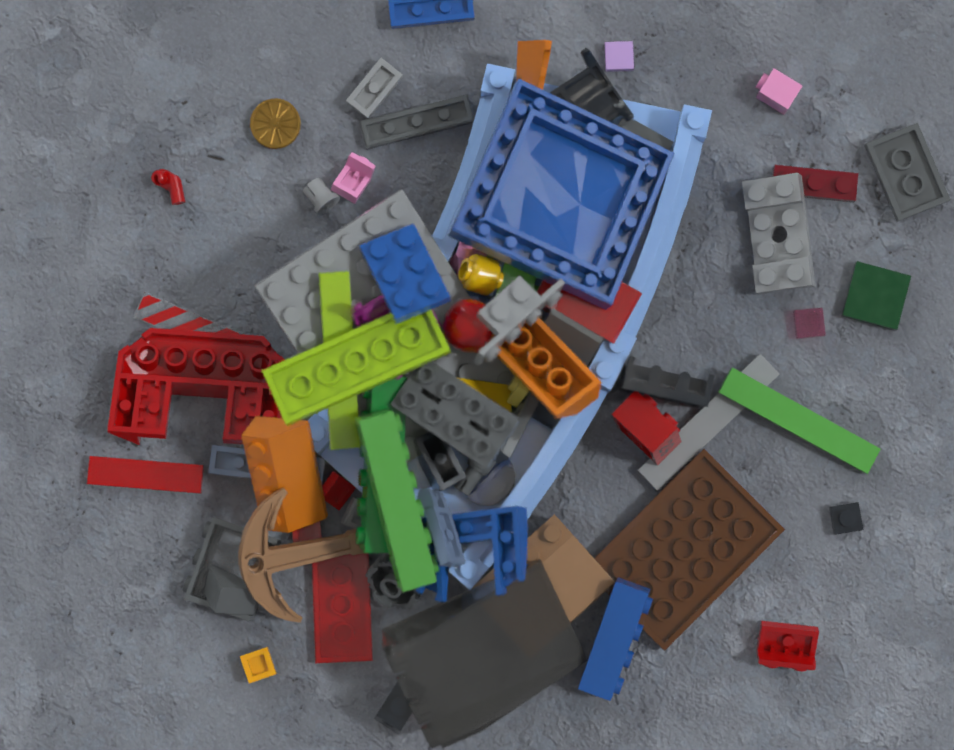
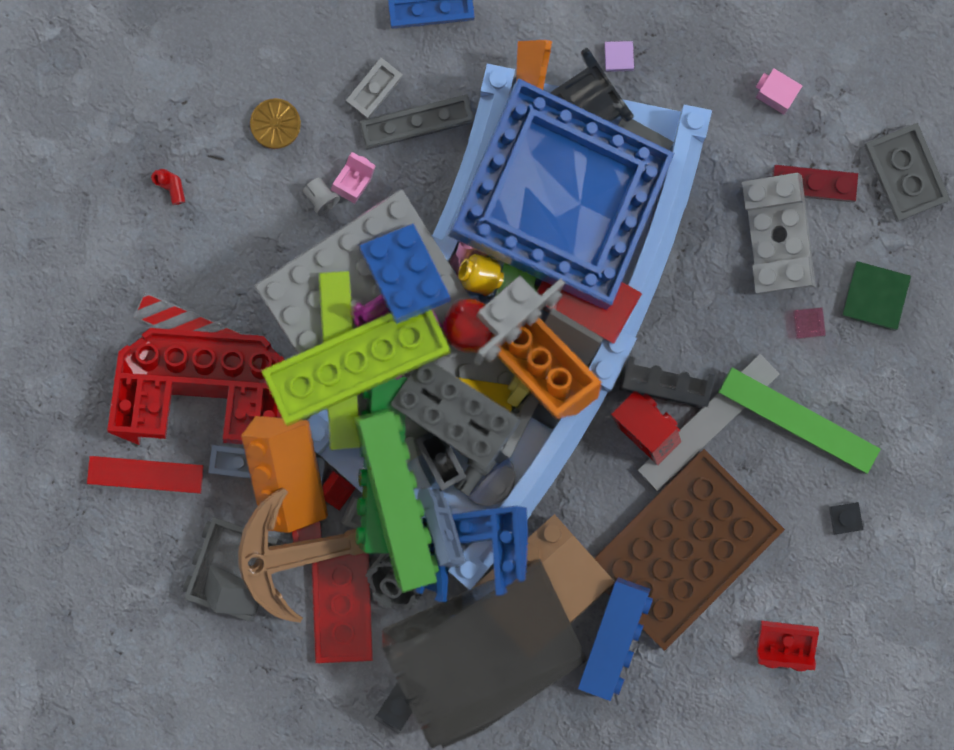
light orange plate [240,647,277,684] -> none

